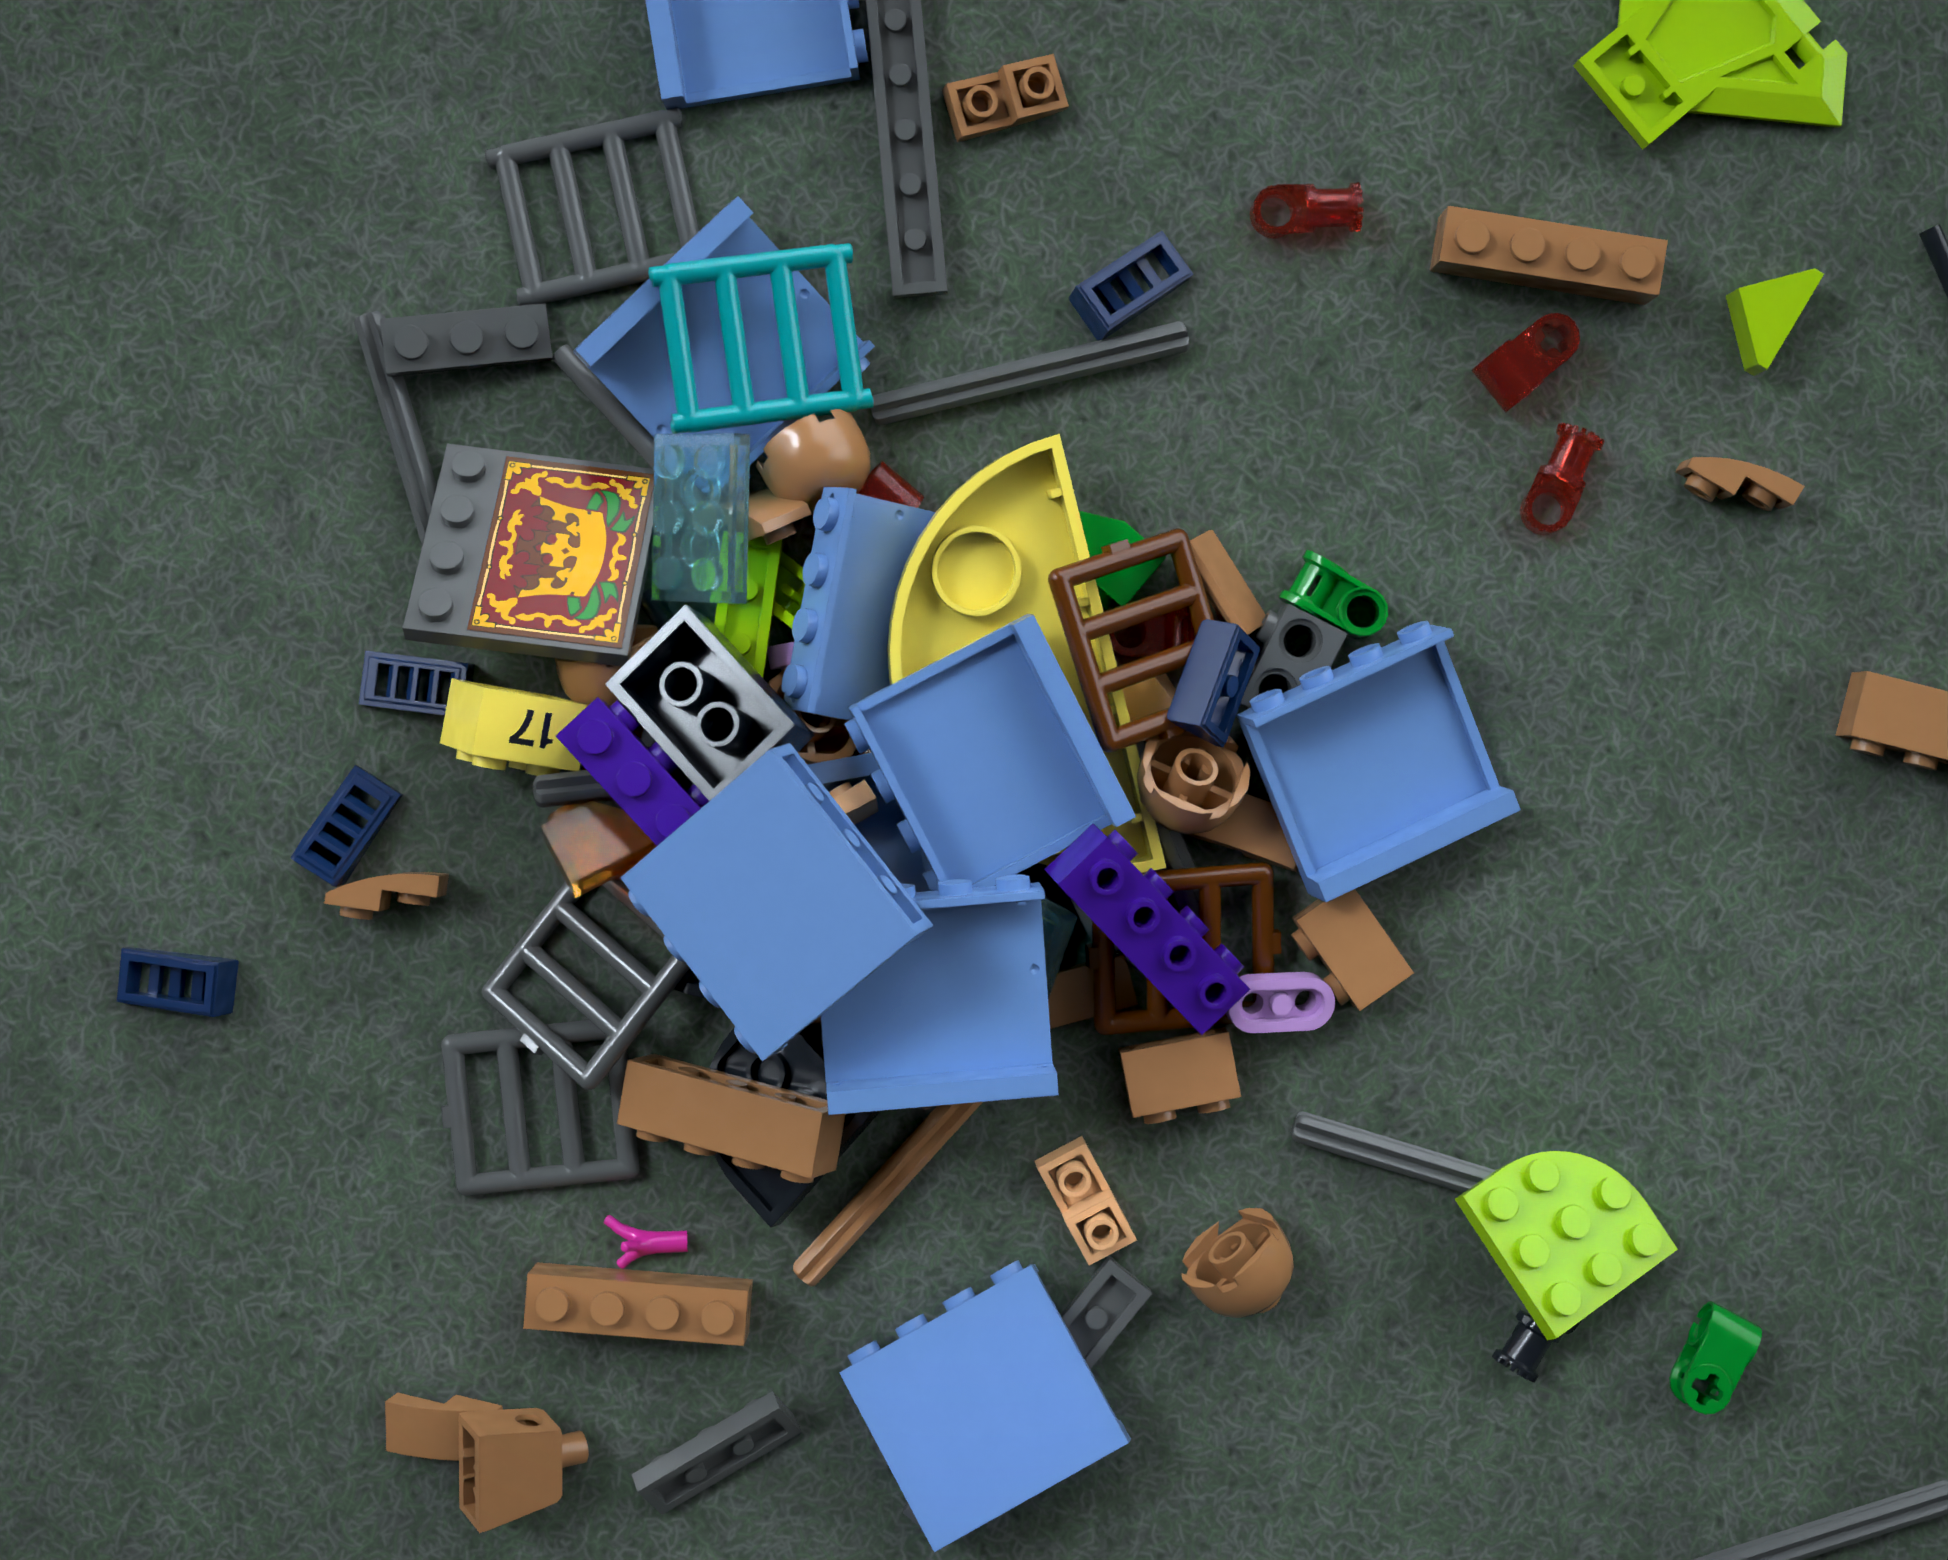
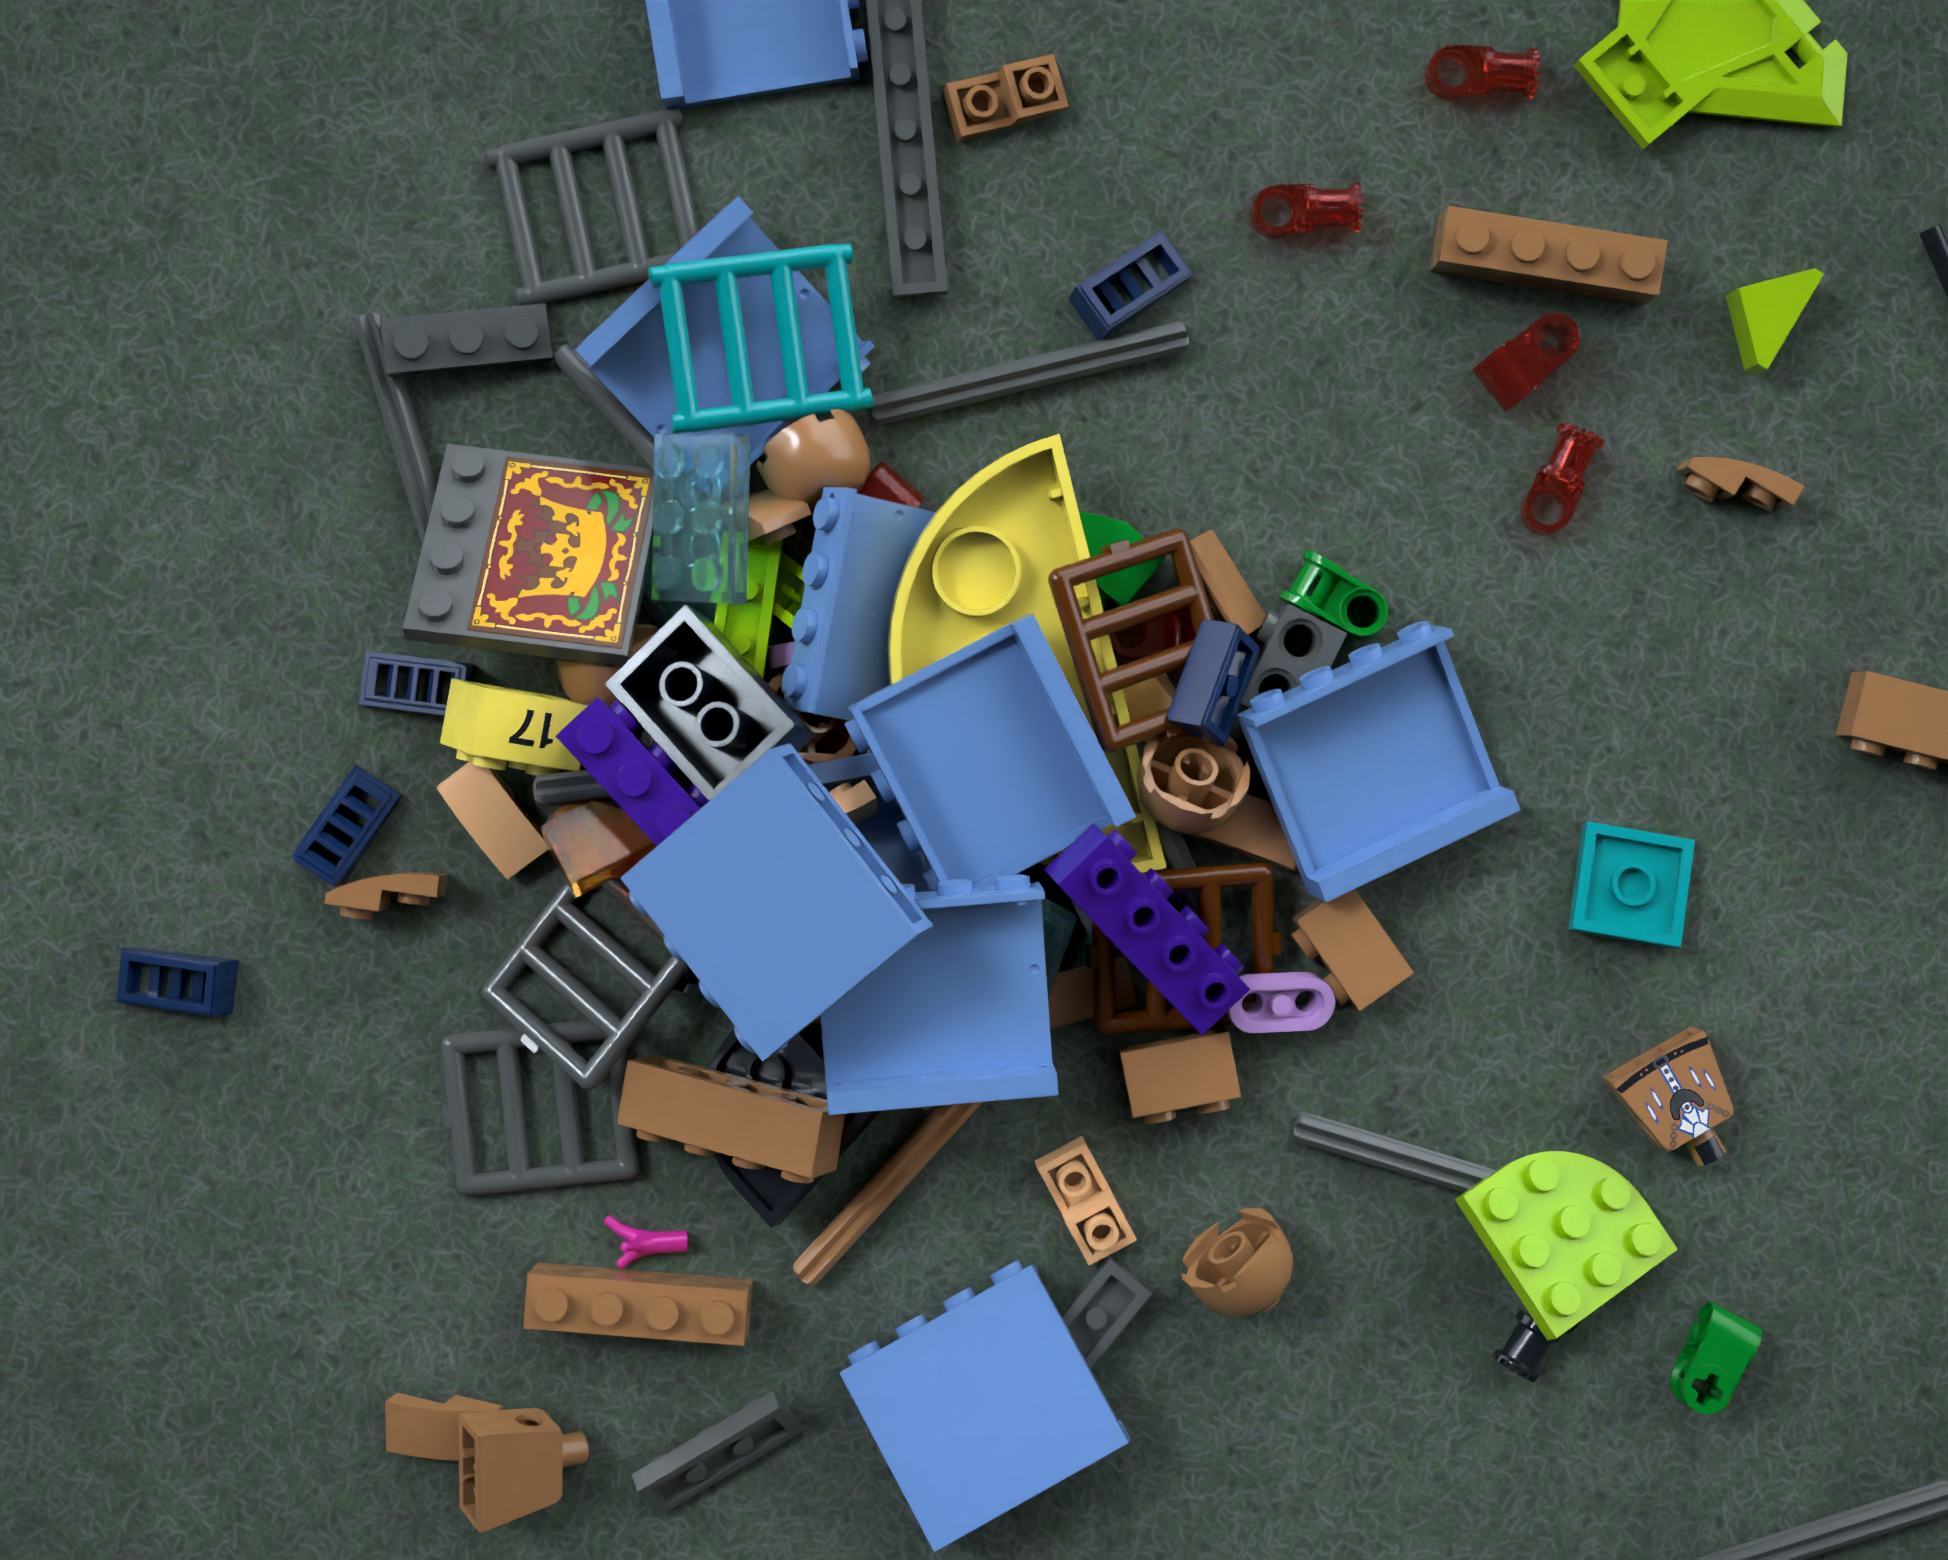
none -> light nougat slope [437,762,551,880]
none -> clear red connector [1424,44,1541,100]
none -> teal plate [1567,821,1695,949]
none -> medium nougat torso [1602,1026,1734,1167]

